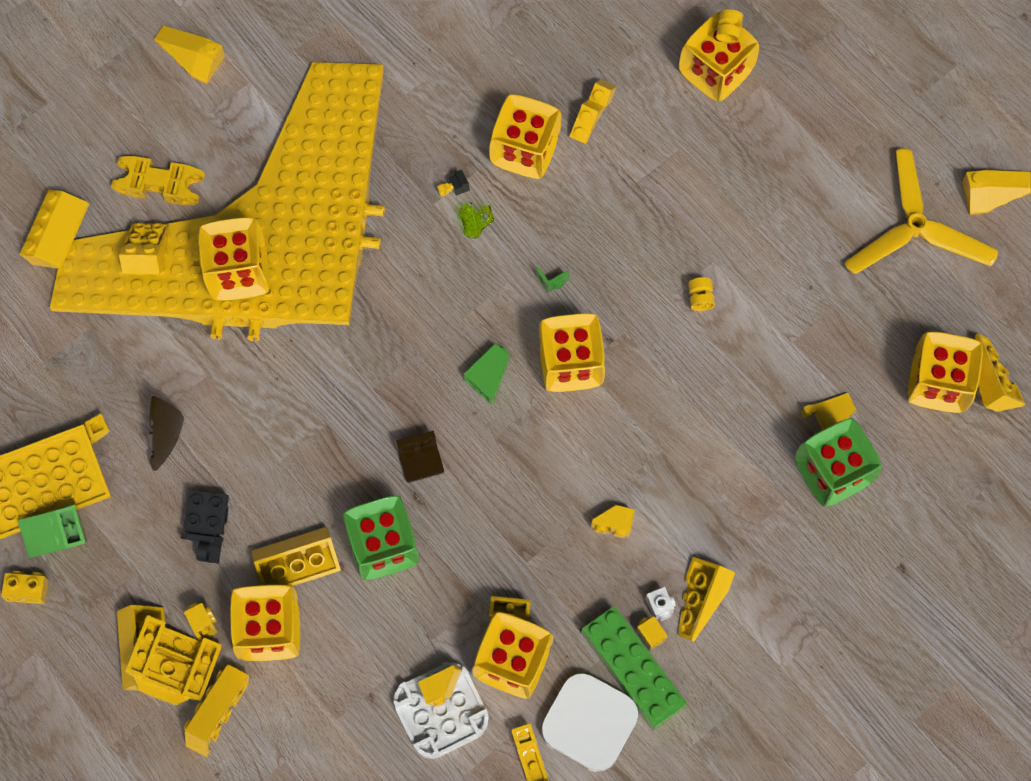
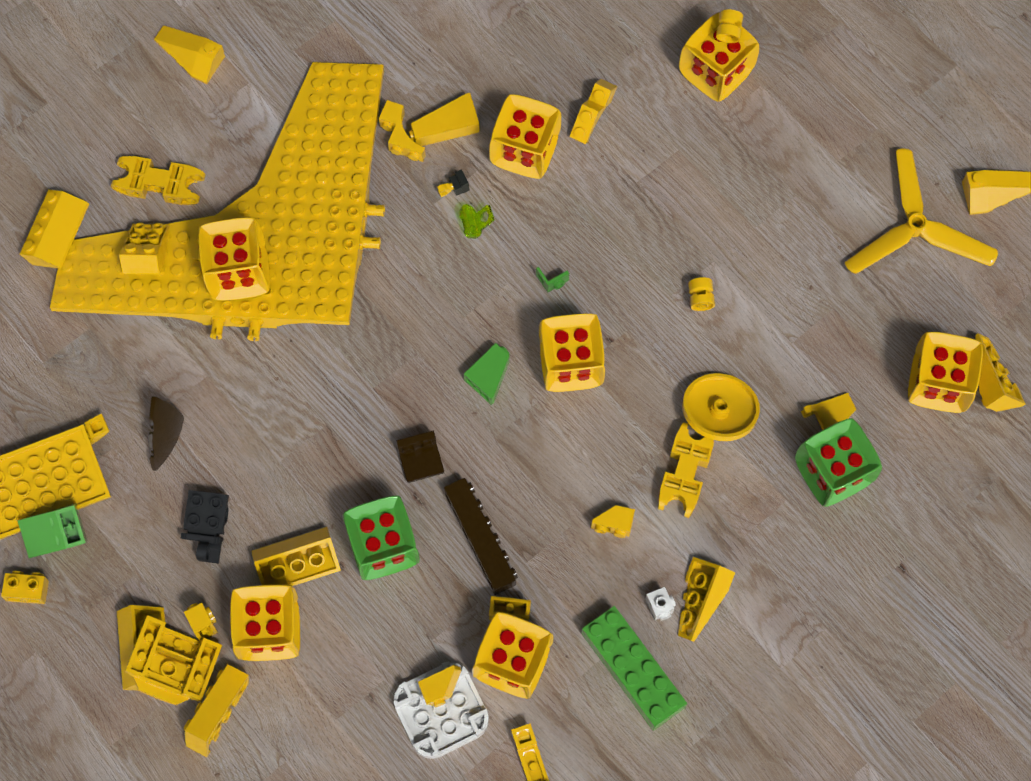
white tile [542,674,638,772] -> none
yellow brick [636,616,668,651] -> none
none -> yellow arch [379,100,426,162]
none -> yellow slope [409,93,480,146]
none -> dark brown brick [444,478,518,595]
none -> yellow piece [658,422,714,518]
none -> yellow dish [682,373,760,441]

